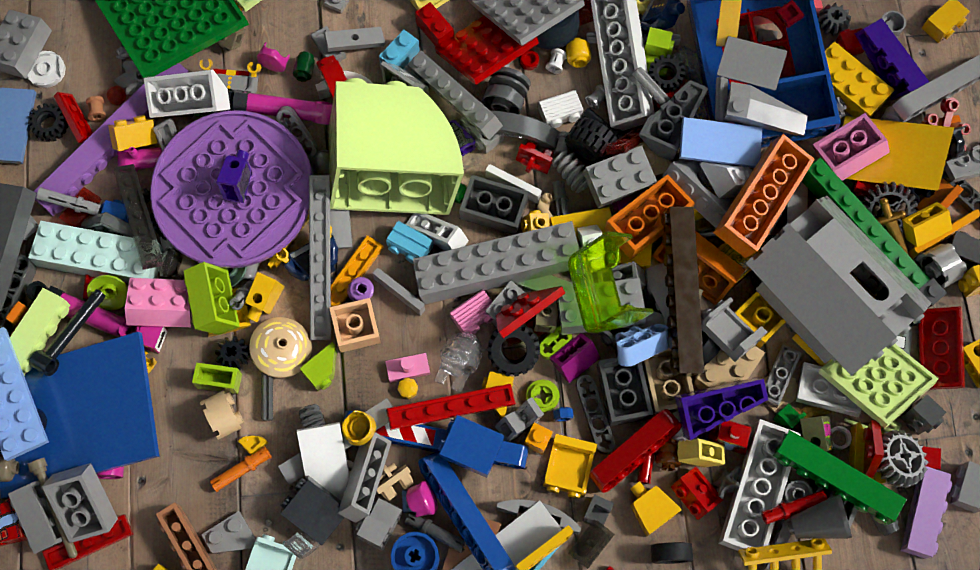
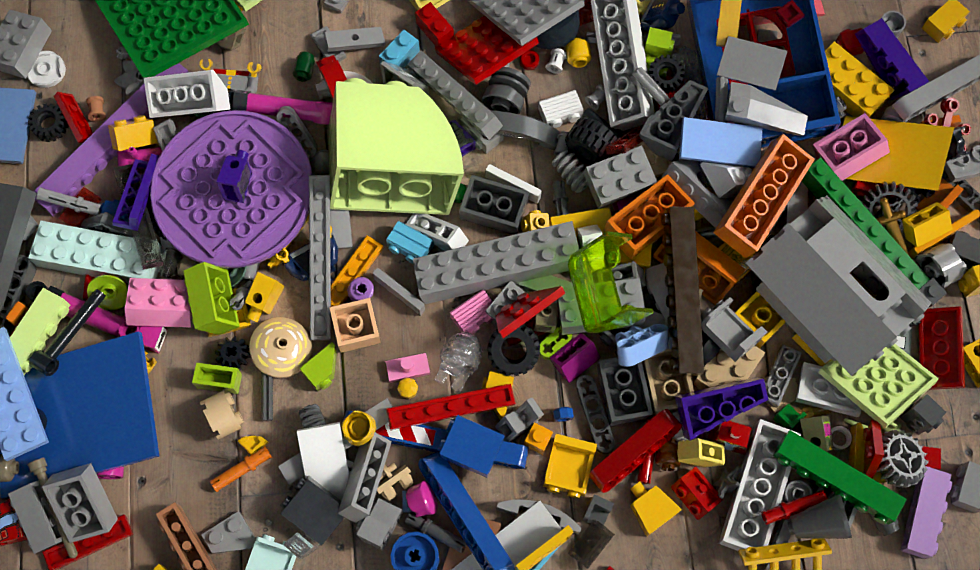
clear red plate [107,86,127,105] -> none
dark pink hair [257,42,290,72] -> none
red hips [515,141,553,174] -> none
lime gear [526,379,560,413] -> none
tan arm [537,193,554,220] -> none
black tyre [651,542,693,564] -> none
dark grey gear [818,2,851,36] -> none
none -> dark purple fence [113,154,159,231]

